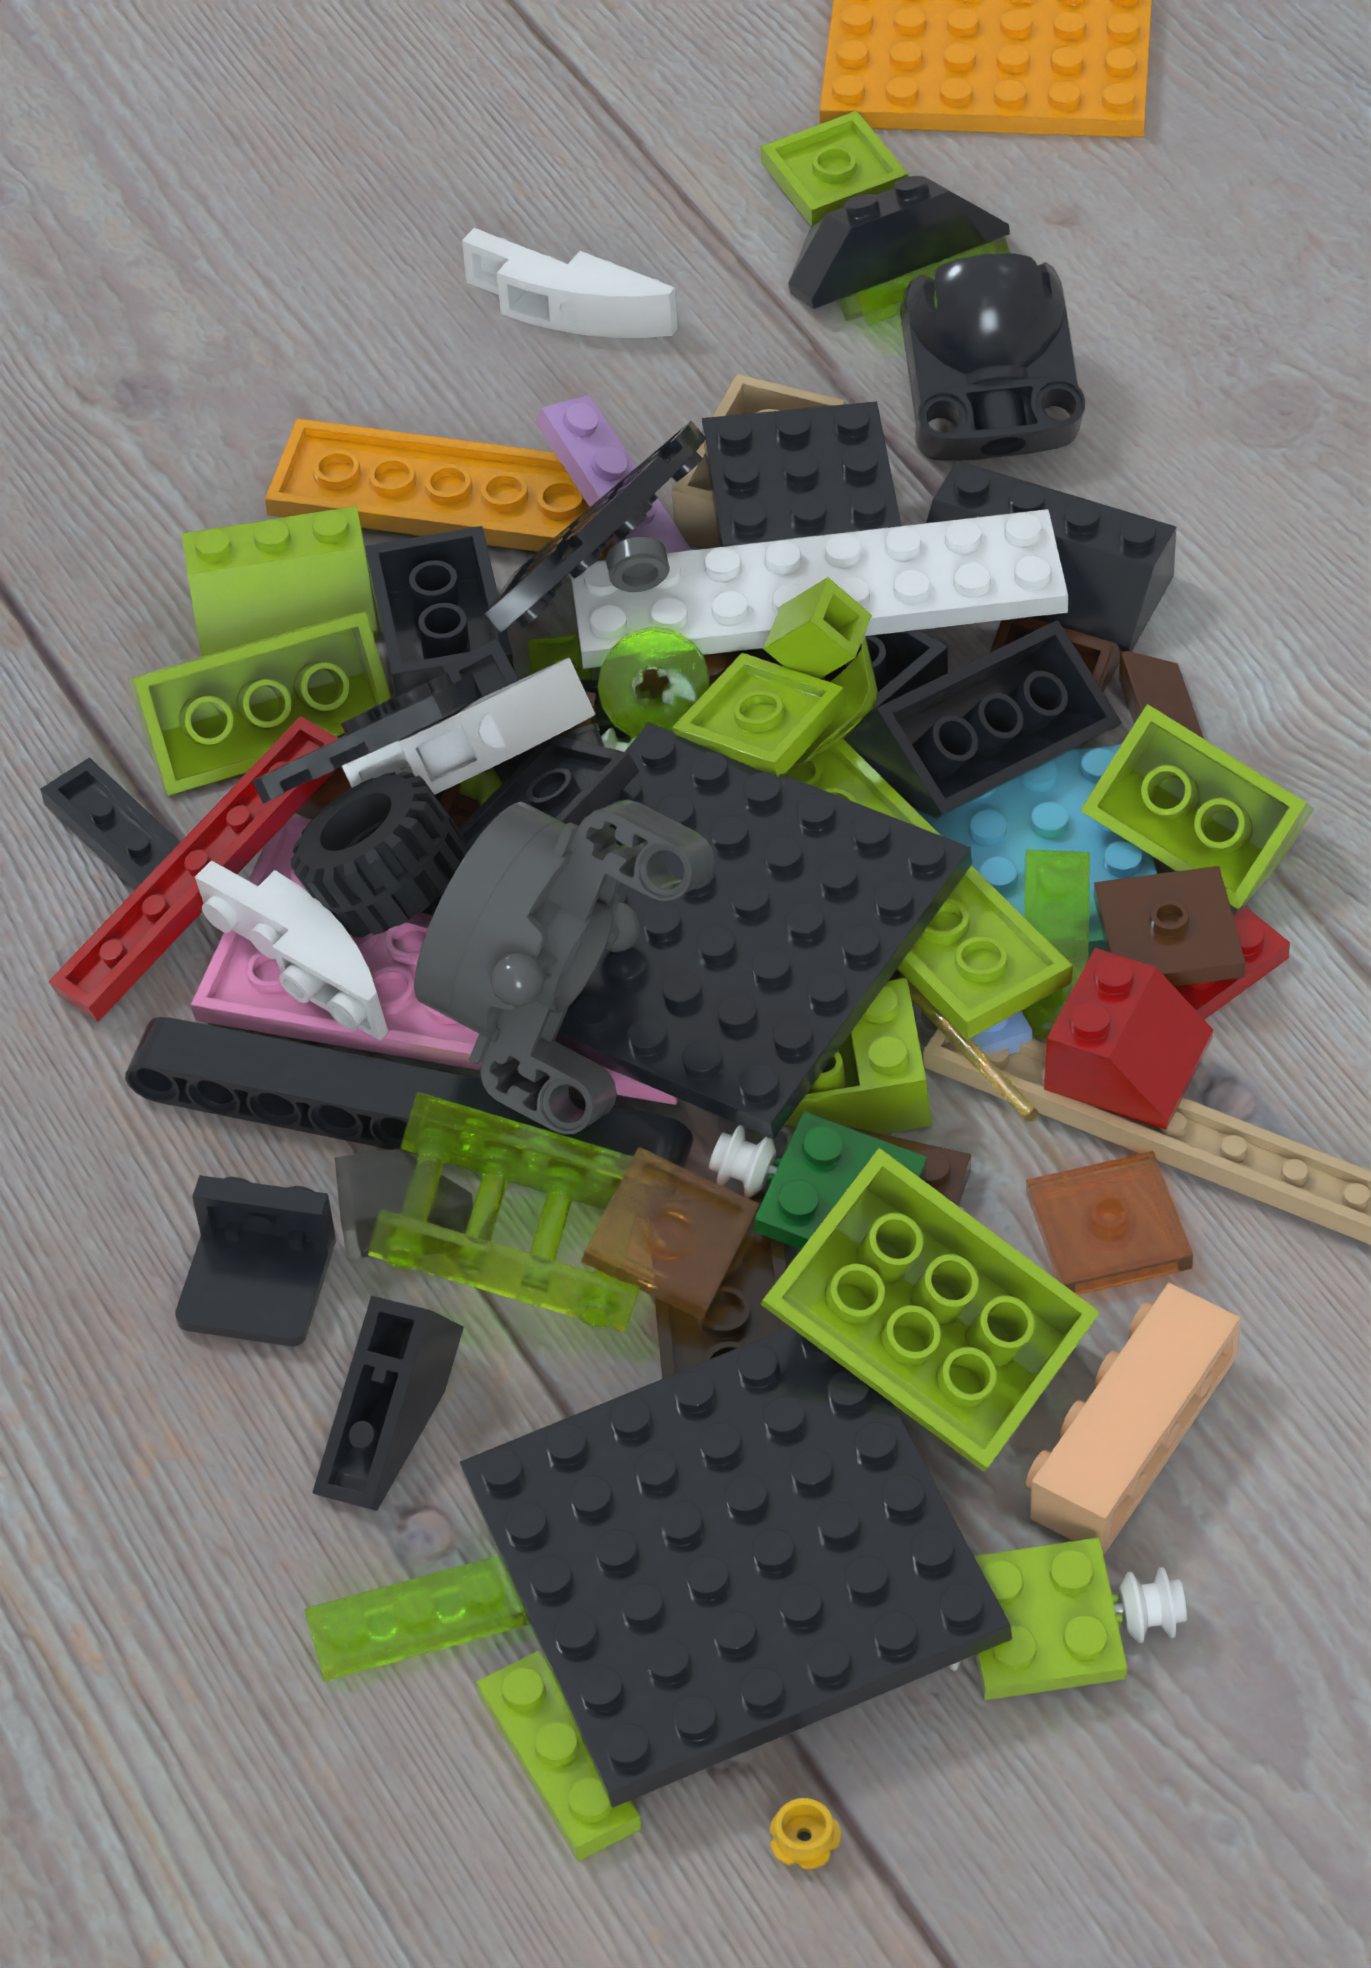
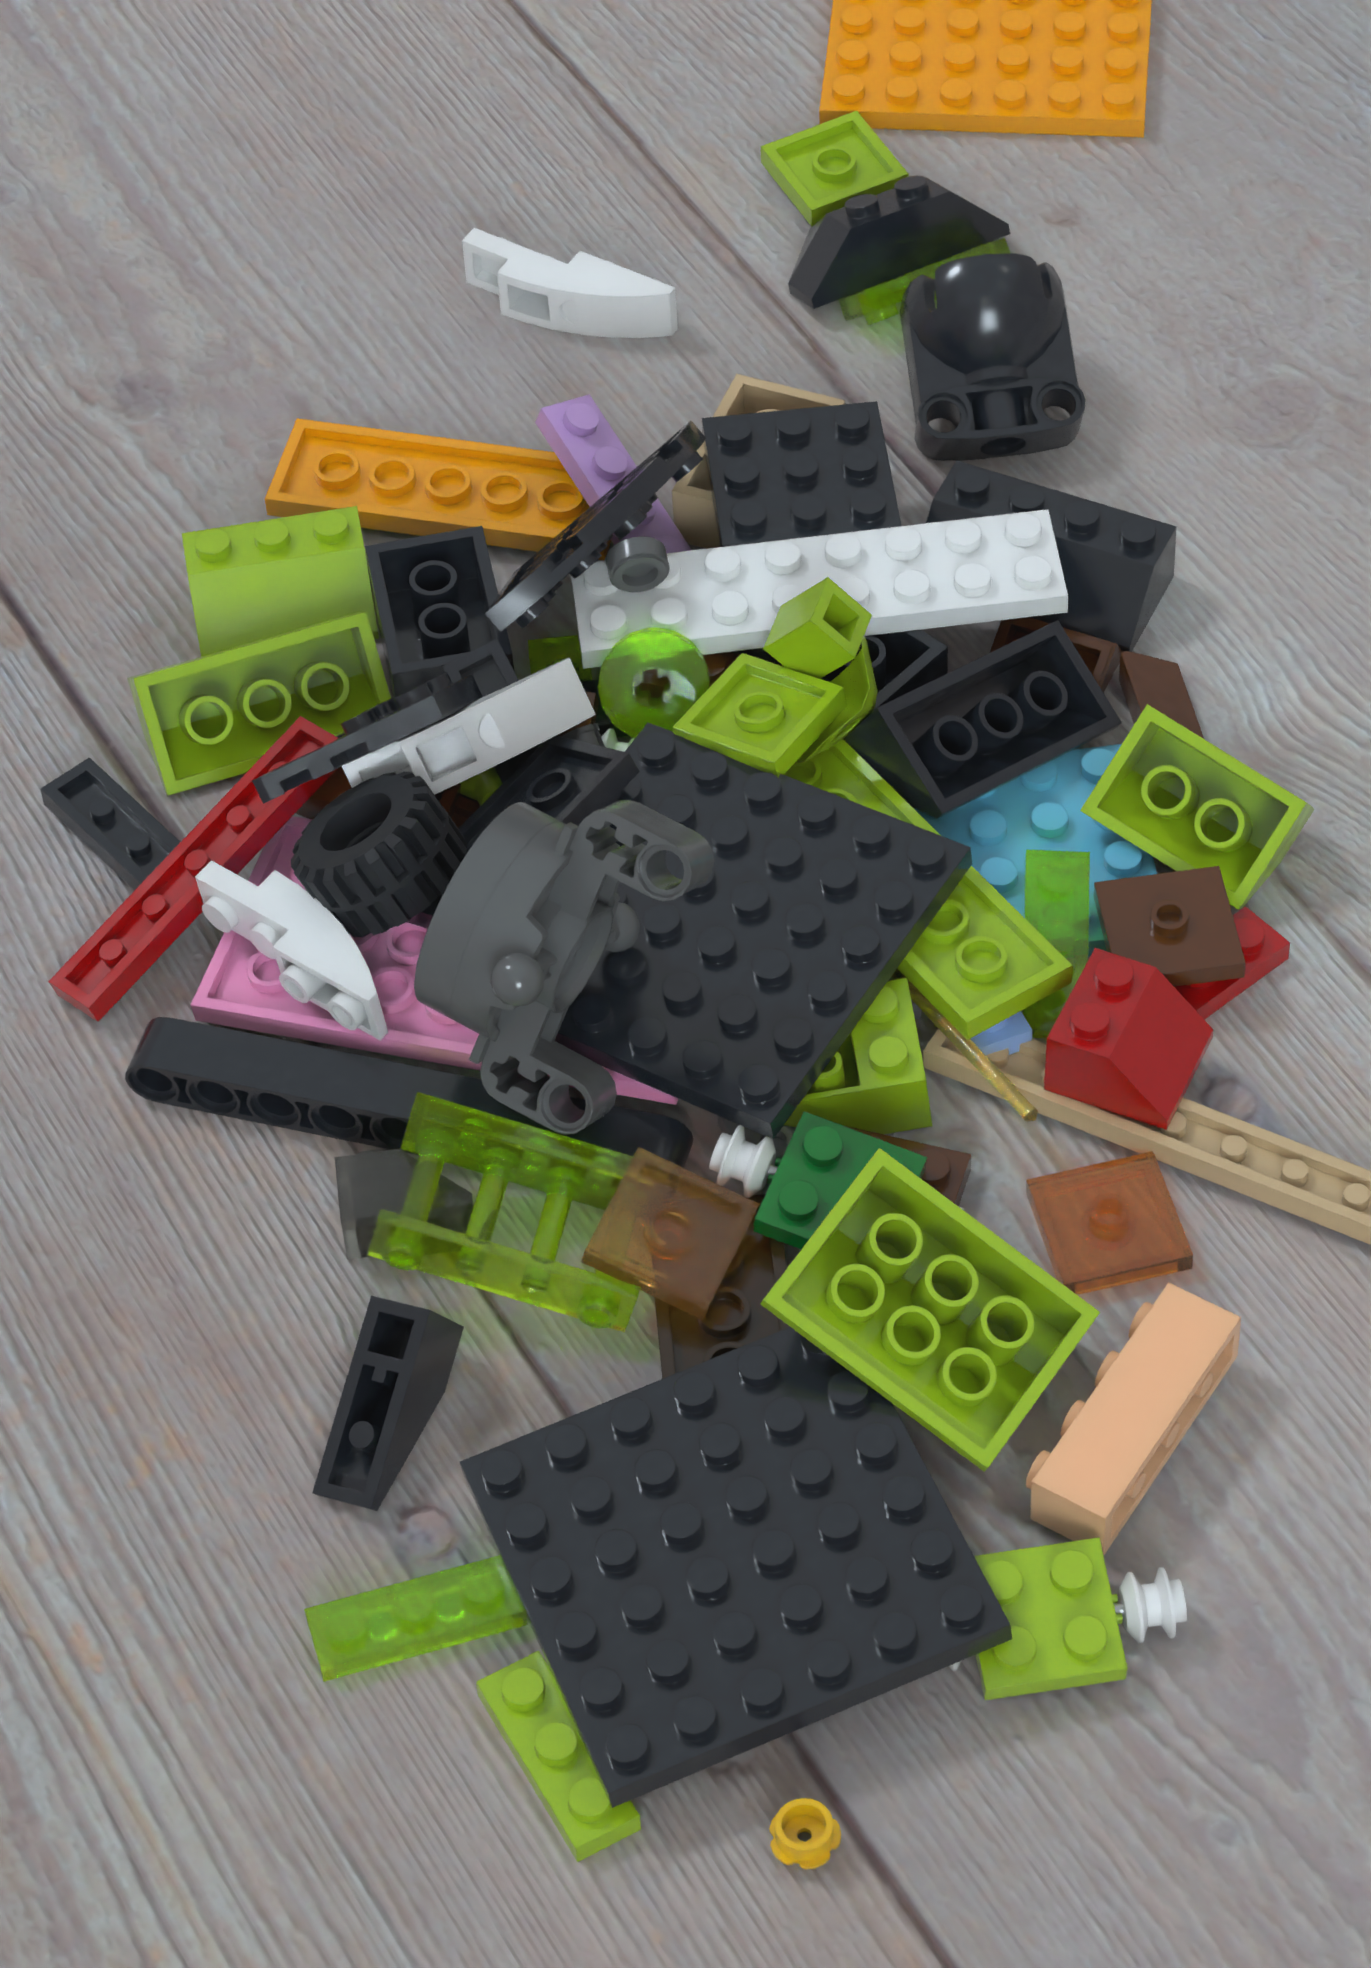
black bracket [175,1175,336,1347] -> none

